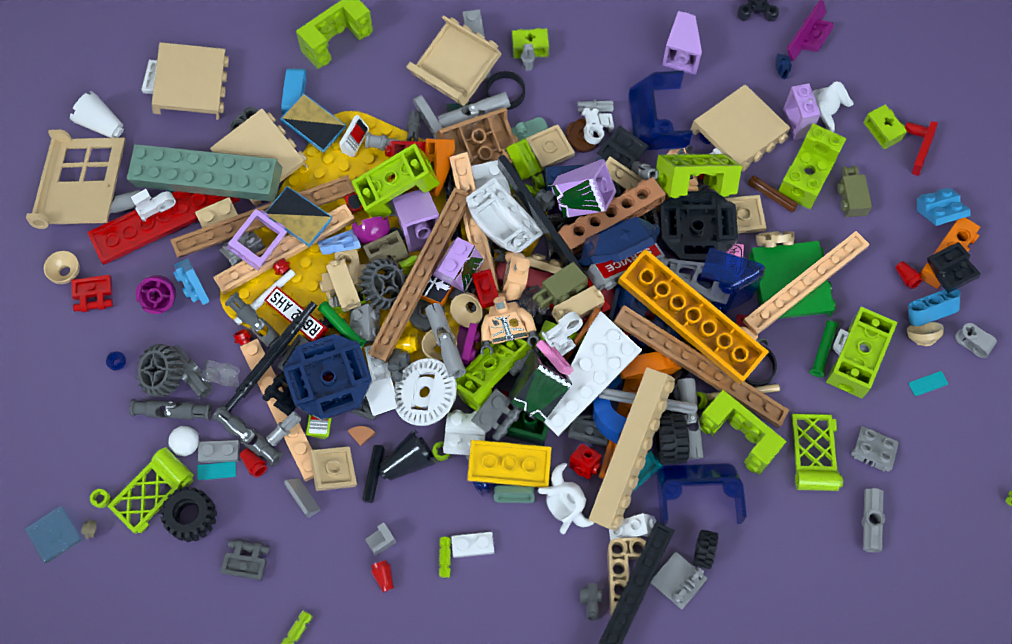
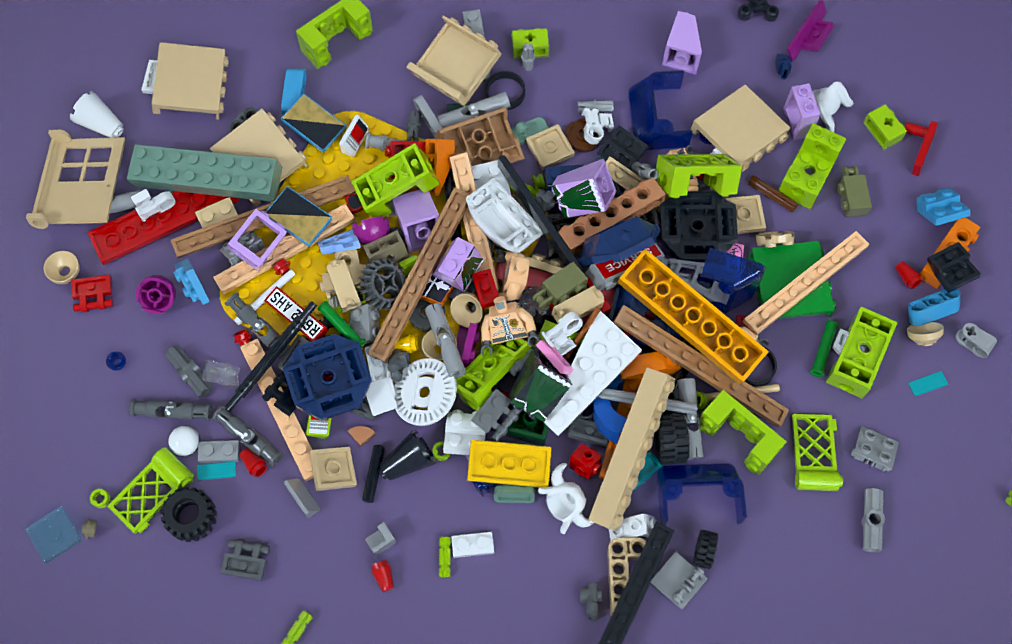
dark grey gear [136,344,184,397] -> none
light grey axle [266,412,301,446] -> none
lime slope [506,138,542,180] -> none

